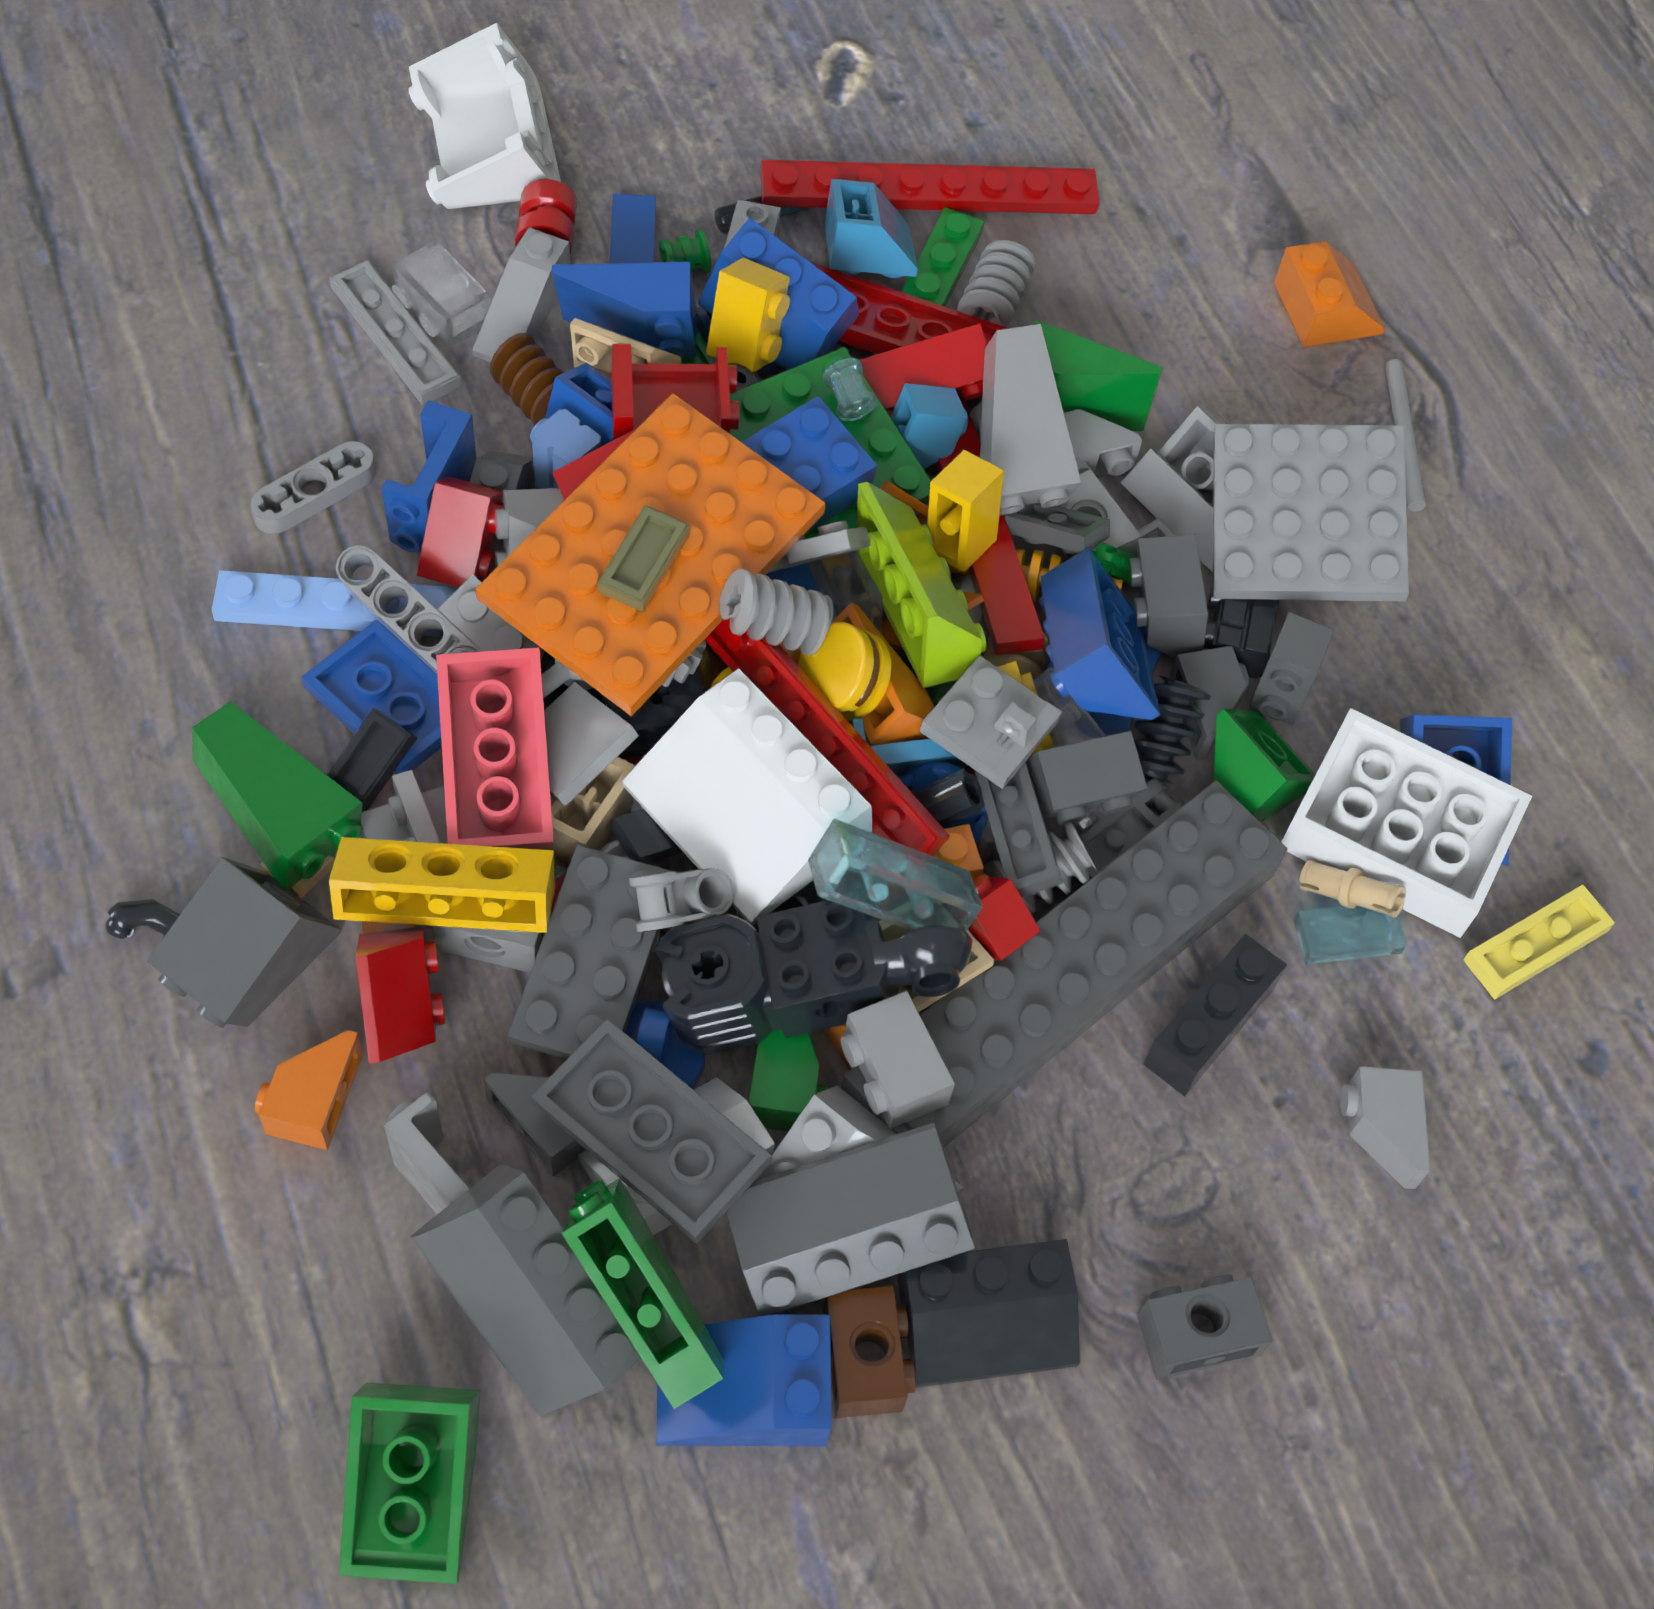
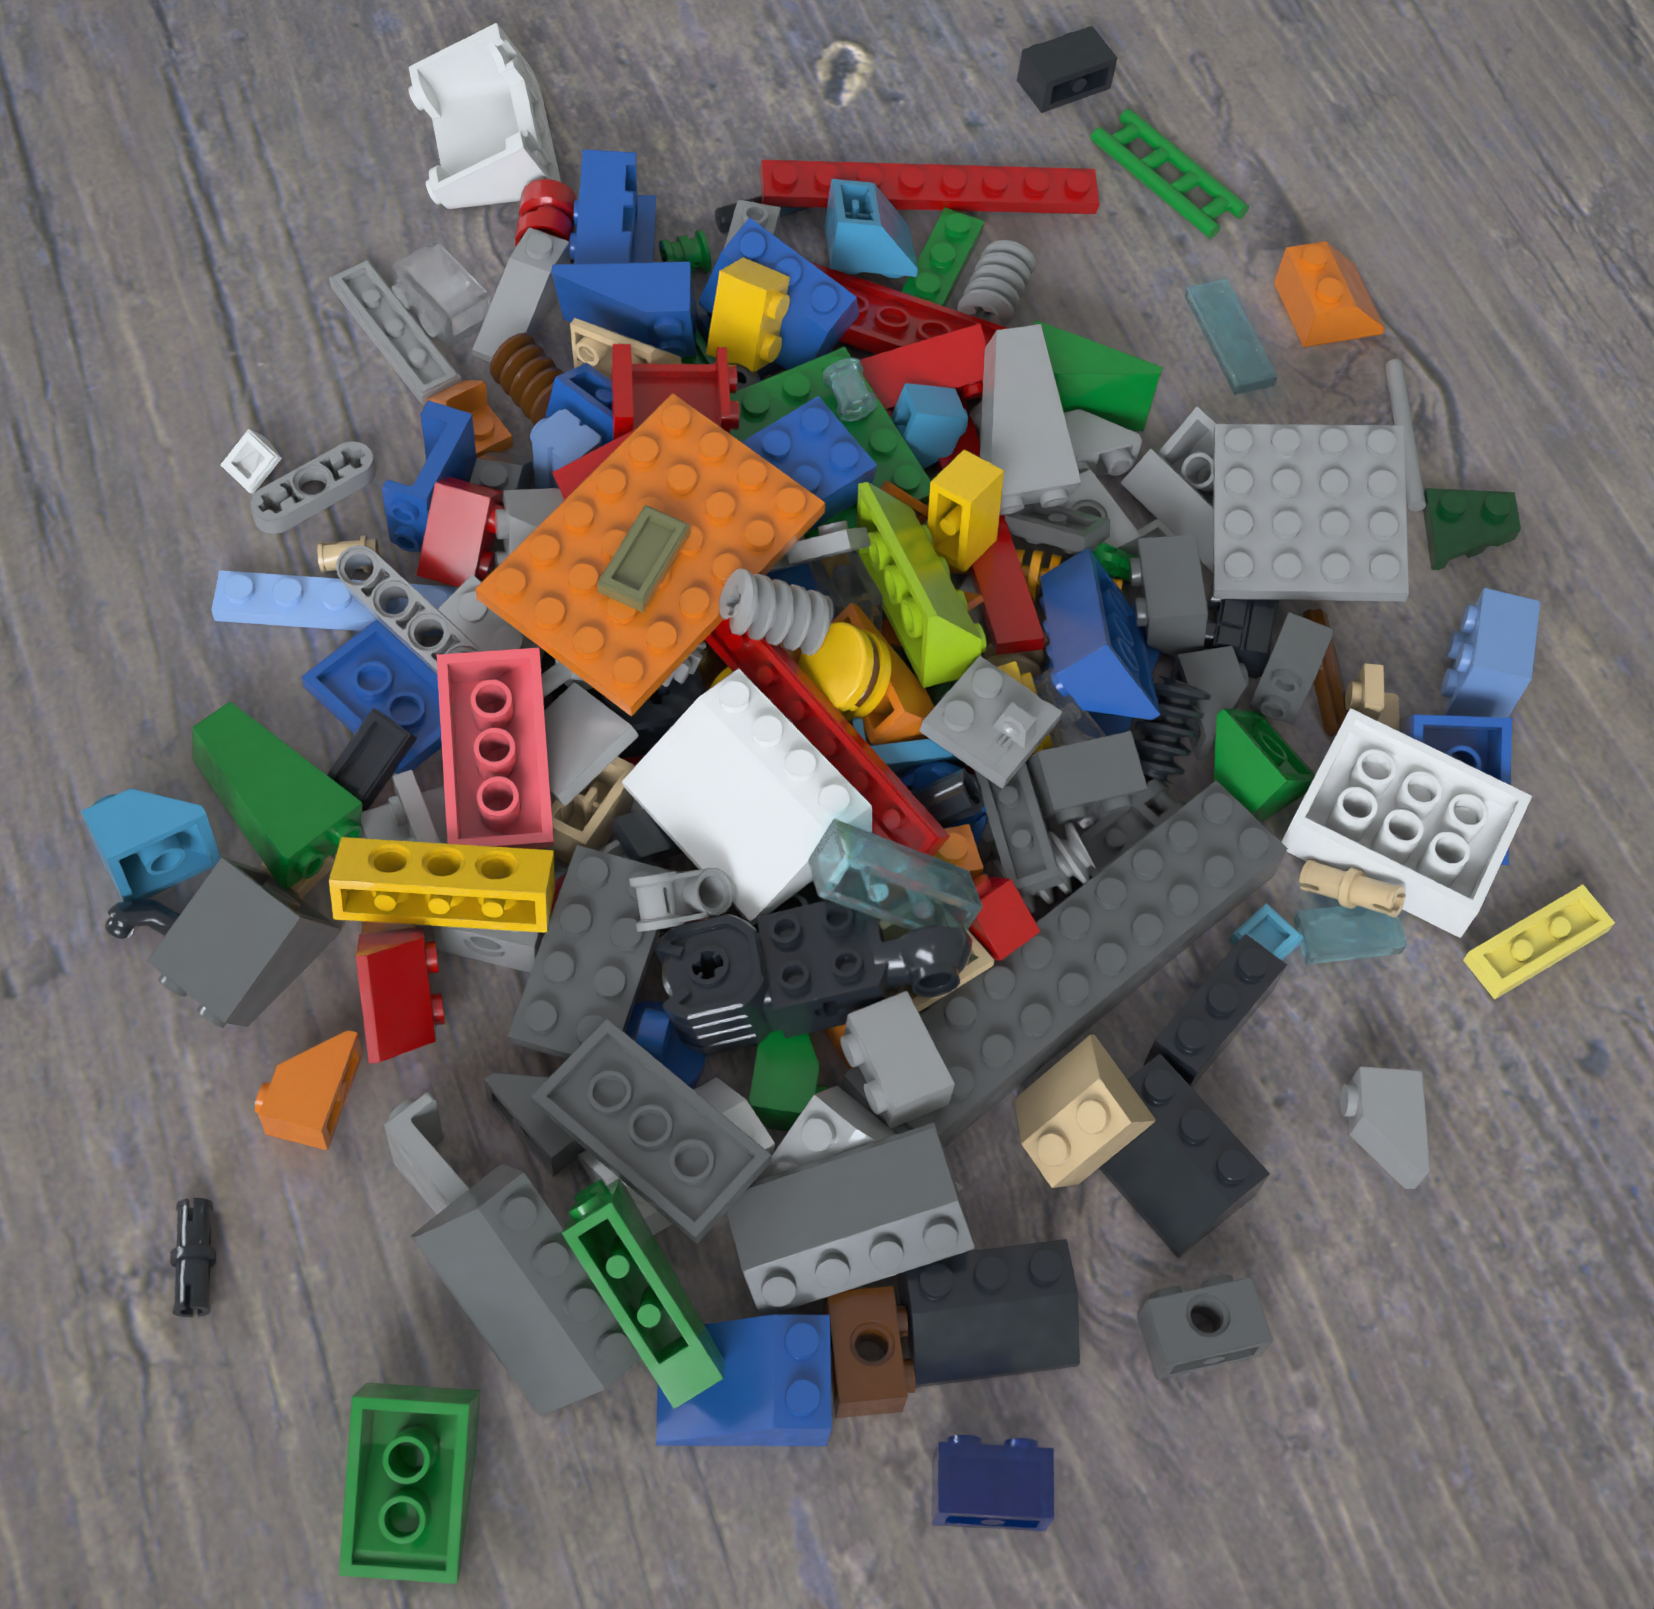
none -> dark azure slope [81,788,221,902]
none -> black pin [170,1198,216,1317]
none -> white slope [221,429,282,494]
none -> tan pin [317,535,380,573]
none -> orange slope [425,380,513,458]
none -> blue wedge [570,149,638,264]
none -> clear blue brick [932,1435,1054,1532]
none -> tan slope [1014,1035,1156,1188]
none -> black brick [1017,26,1118,113]
none -> green bar [1090,108,1249,239]
none -> black slope [1099,1054,1270,1258]
none -> clear light blue tile [1185,278,1278,395]
none -> medium azure tile [1229,903,1304,960]
none -> reddish brown axle [1303,608,1349,736]
none -> tan bracket [1345,663,1400,732]
none -> dark green wing [1423,488,1521,570]
none -> medium blue brick [1441,588,1541,718]

